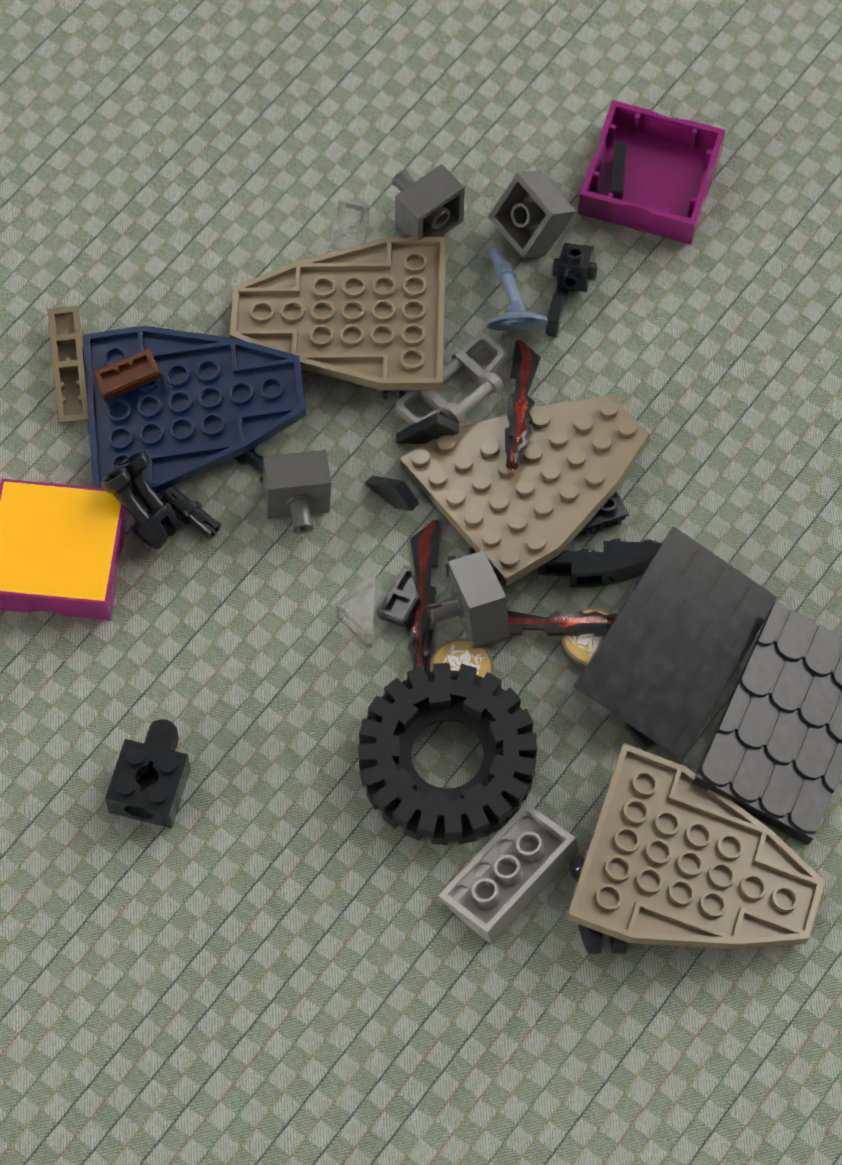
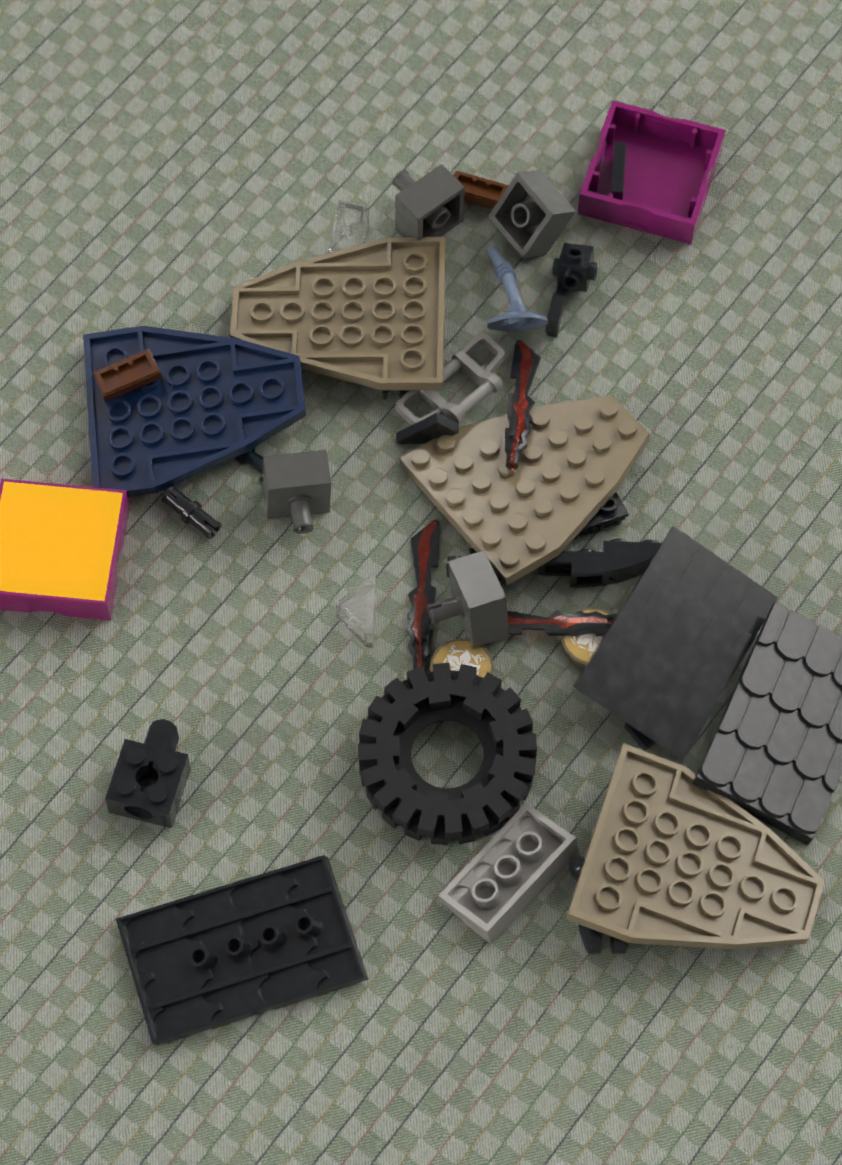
dark tan slope [48,305,88,424] -> none
black piece [100,450,181,550] -> none
black tile [365,476,419,511] -> none
black tile [377,565,421,628] -> none
none -> black piece [116,855,368,1045]
none -> reddish brown plate [453,171,509,210]

